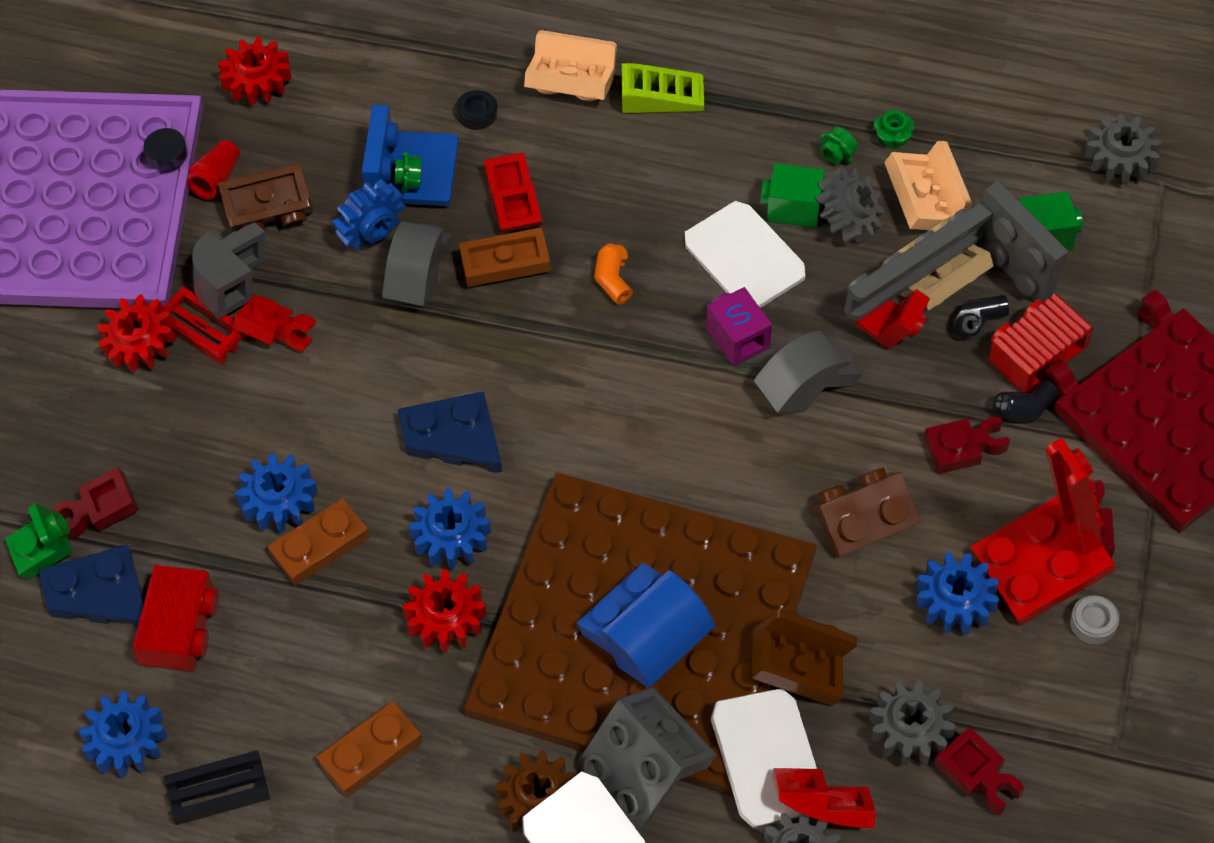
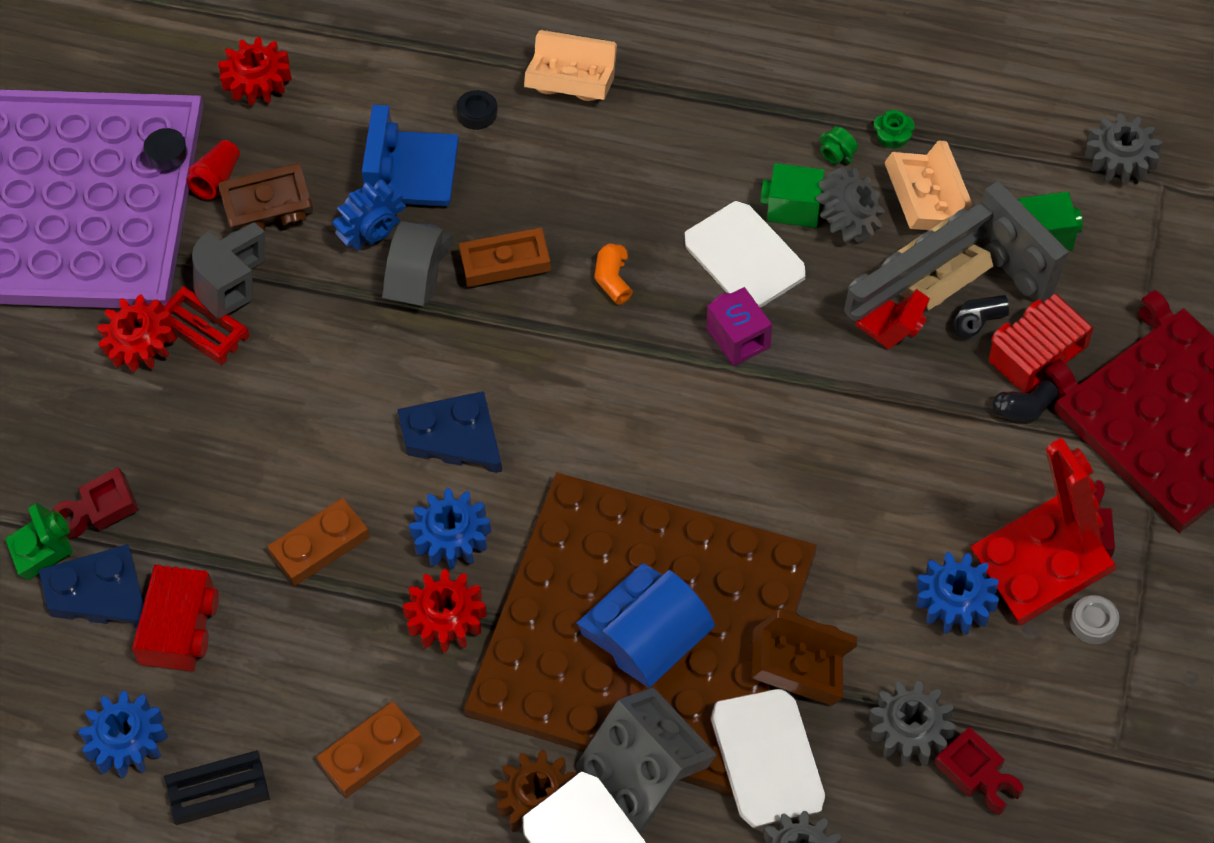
red plate [233,294,316,351] -> none
blue gear [235,453,318,533] -> none
green plate [393,151,421,193] -> none
red slope [484,152,542,233] -> none
lime slope [622,63,704,113] -> none
dark grey brick [753,331,862,413] -> none
red slope [773,768,876,829] -> none
reddish brown bracket [809,467,921,557] -> none
dark red plate [924,417,1010,475] -> none

